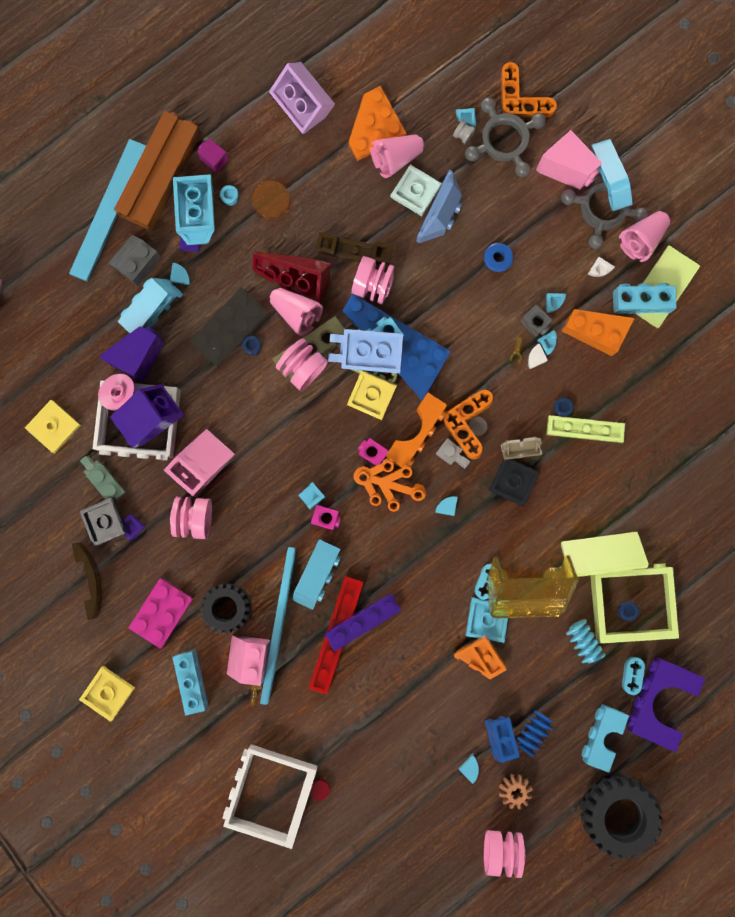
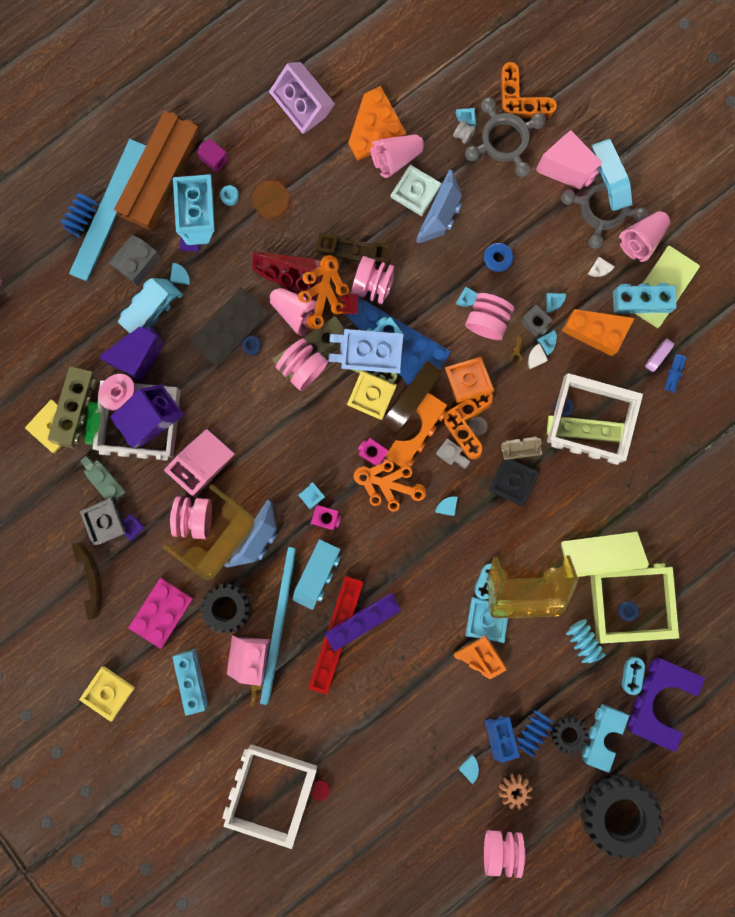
none -> olive brick [48,366,97,449]
none -> blue piece [60,193,99,238]
none -> green tile [83,402,101,445]
none -> clear yellow windscreen [162,484,255,580]
none -> medium blue wedge [224,500,278,568]
none -> orange plant [298,255,349,329]
none -> dark red tile [336,294,358,314]
none -> dark brown slope [381,361,442,433]
none -> orange tile [445,357,494,403]
none -> medium azure tile [456,287,478,307]
none -> bright pink wheel [465,293,515,340]
none -> white window [547,373,643,465]
none -> black tyre [550,715,589,754]
none -> lavender beam [645,338,674,372]
none -> blue axle [663,354,687,393]

